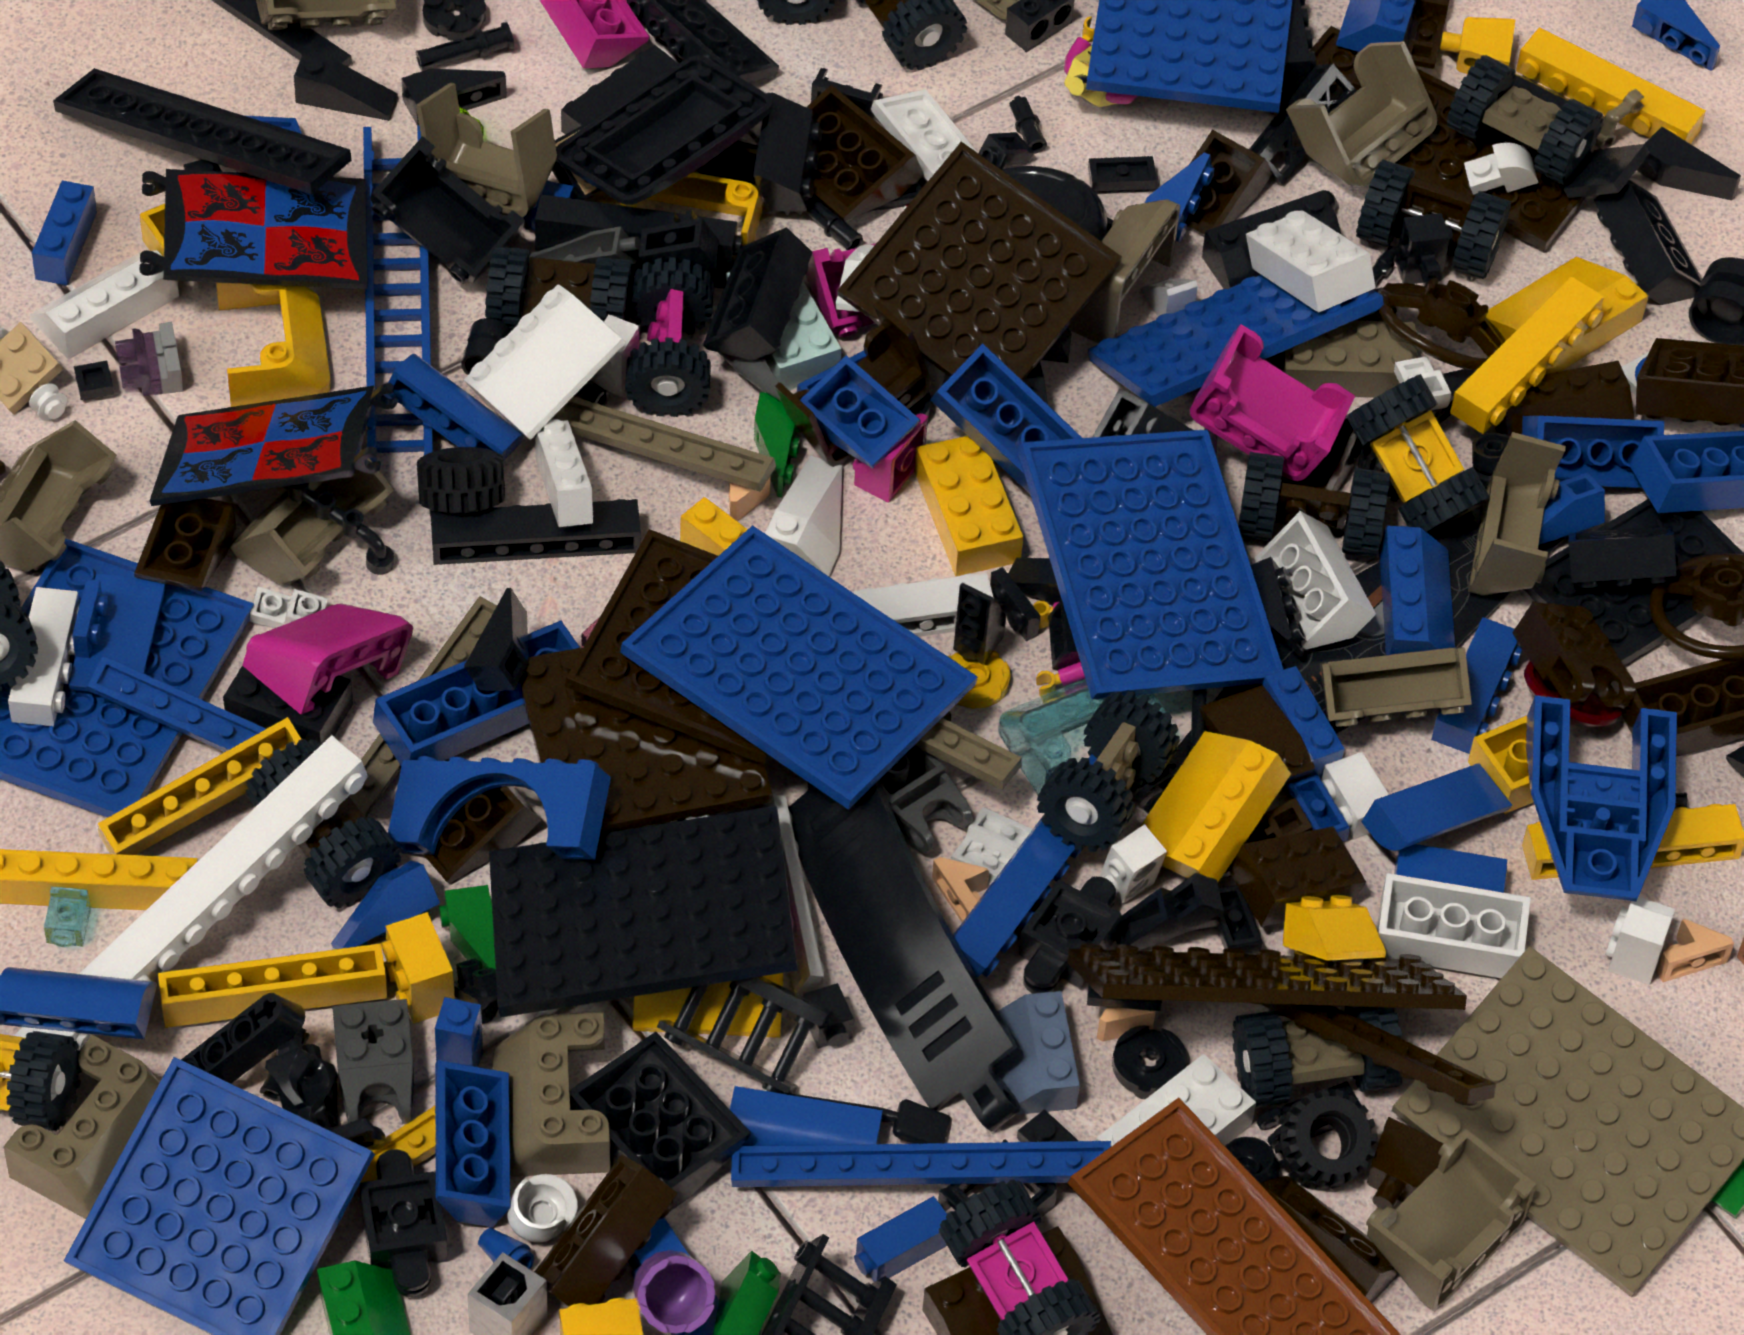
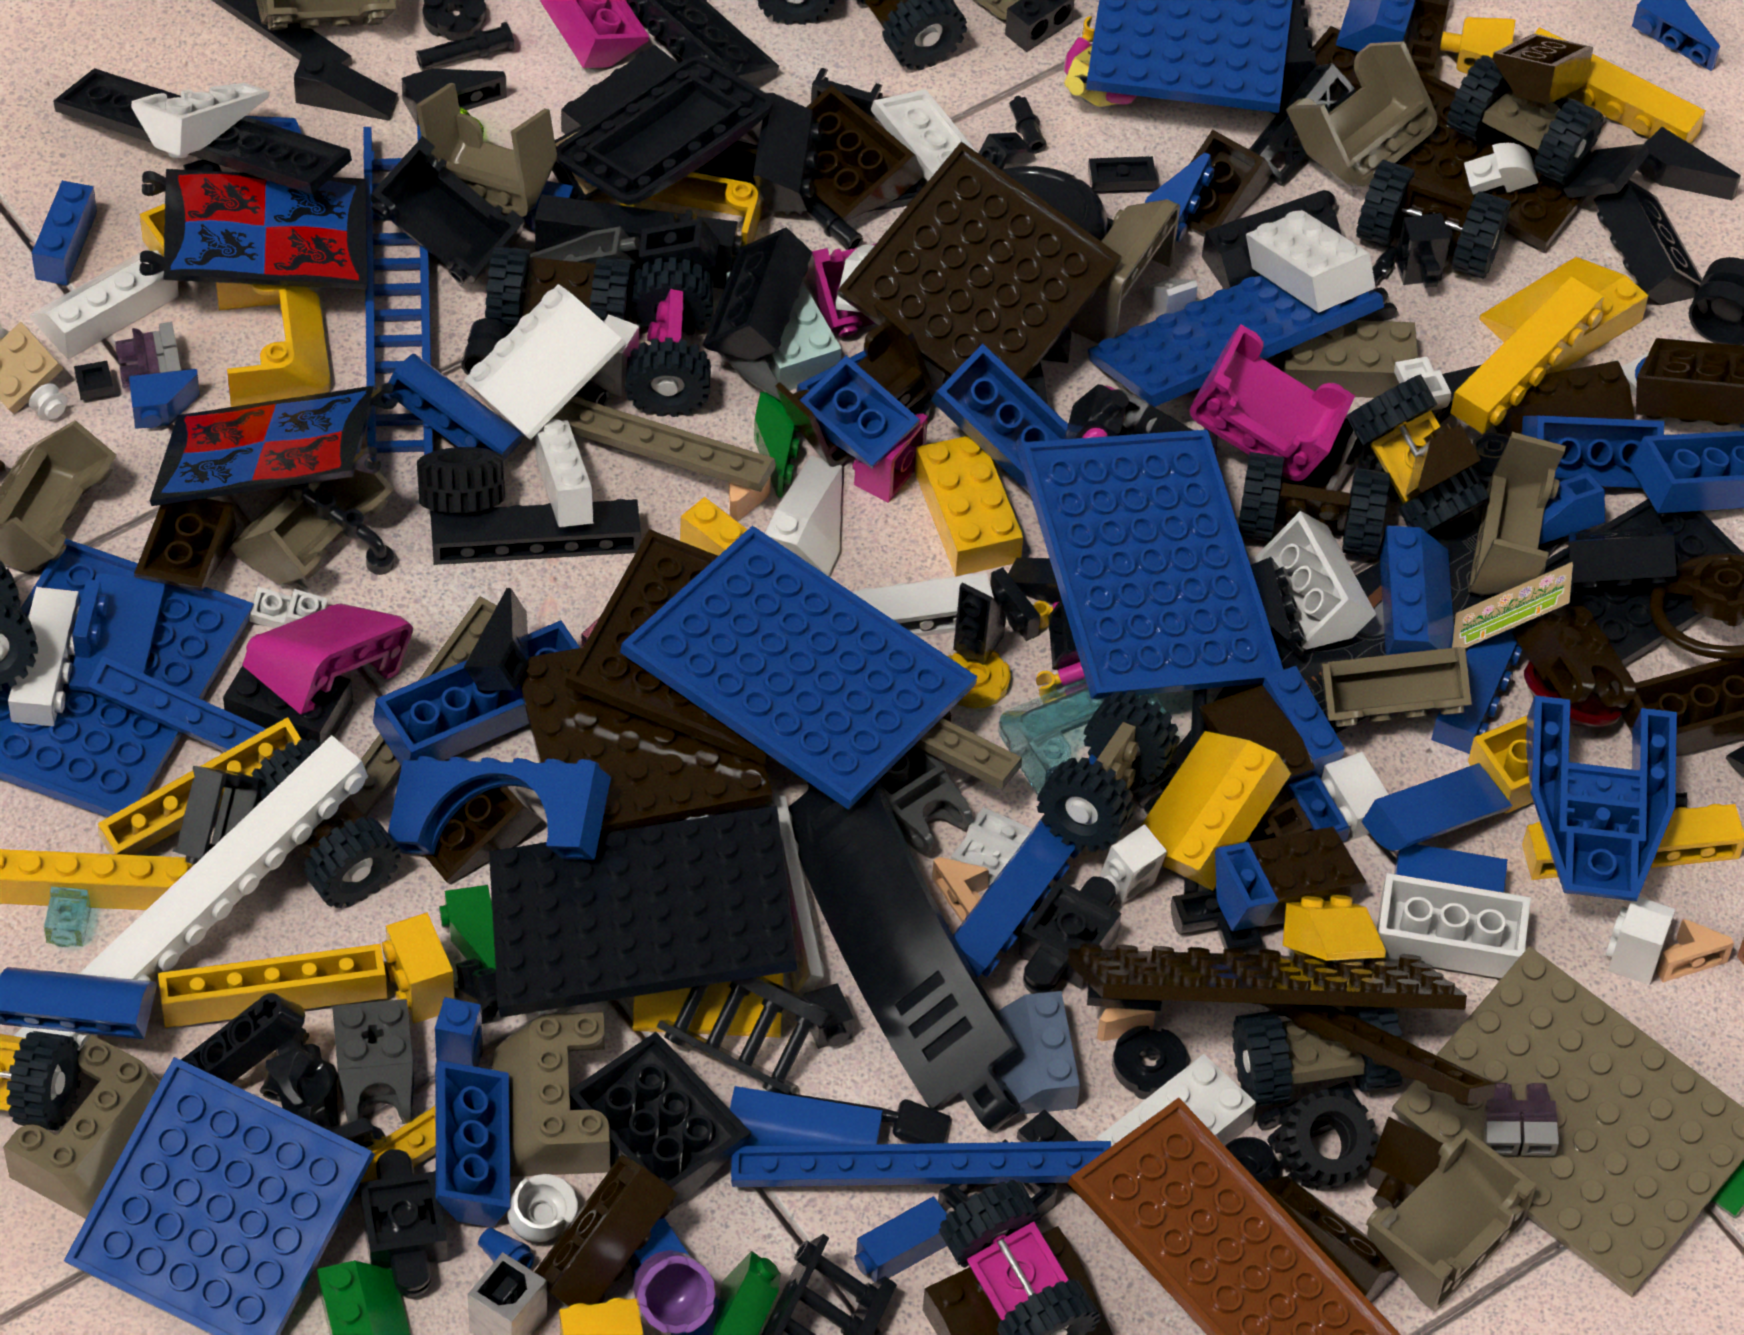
blue slope [331,860,440,949] -> none
black slope [1116,873,1224,951] -> none
dark brown piece [1378,278,1506,371] -> none
dark tan arm [1595,89,1644,149] -> none
none -> blue slope [129,369,200,429]
none -> white wedge [131,83,269,158]
none -> black window [172,766,263,865]
none -> black torso [1065,384,1129,439]
none -> blue slope [1215,842,1279,932]
none -> dark brown slope [1405,423,1481,502]
none -> sticker [1452,562,1573,648]
none -> hips [1483,1083,1559,1156]
none -> dark brown slope [1492,34,1593,108]

